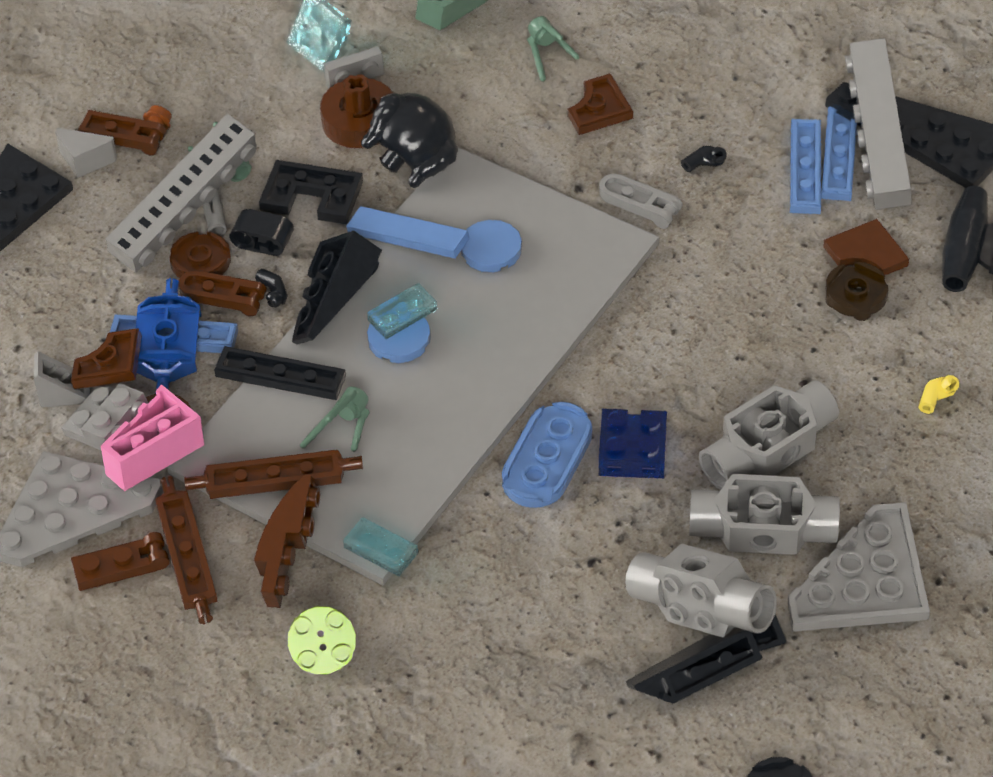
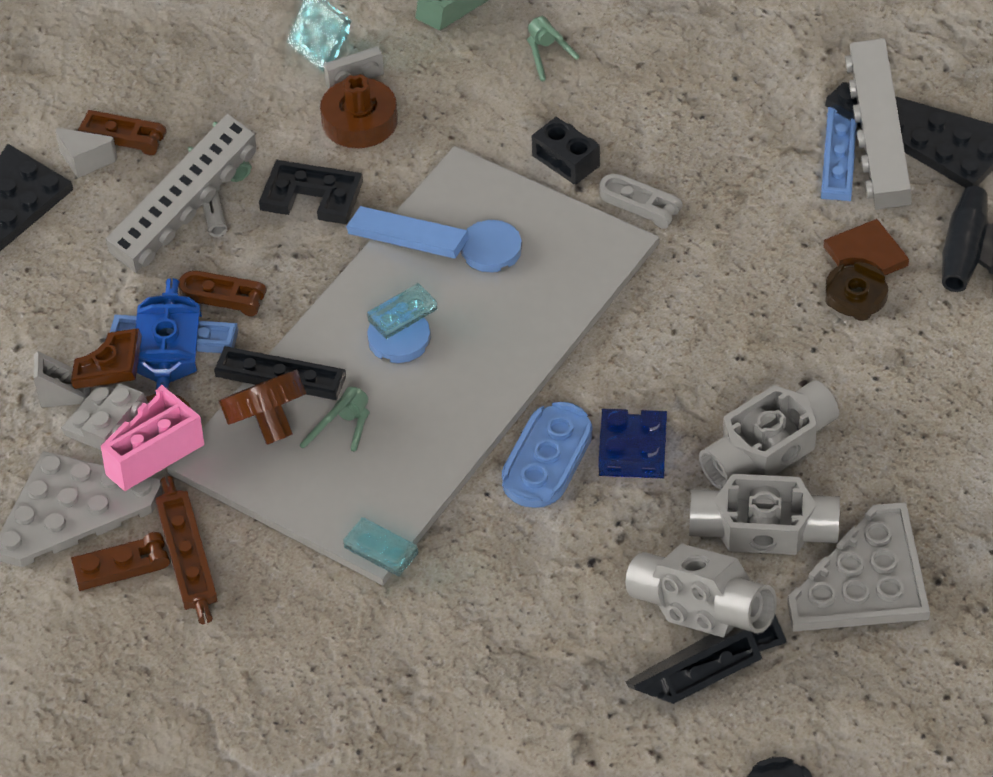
dark orange plate [143,105,172,130] -> none
reddish brown tile [169,231,231,278] -> none
reddish brown plate [184,449,363,499] -> none
black beam [229,209,294,256] -> none
reddish brown slope [254,474,320,608] -> none
black arm [255,269,288,308] -> none
plate [288,606,356,674] -> none
black wedge [292,230,382,345] -> none
black piece [361,93,458,188] -> none
reddish brown tile [568,73,633,135] -> none
black arm [681,146,727,173] -> none
medium blue tile [790,119,821,214] -> none
light yellow arm [918,375,960,414] -> none
none -> reddish brown piece [218,370,307,445]
none -> black brick [531,117,600,185]

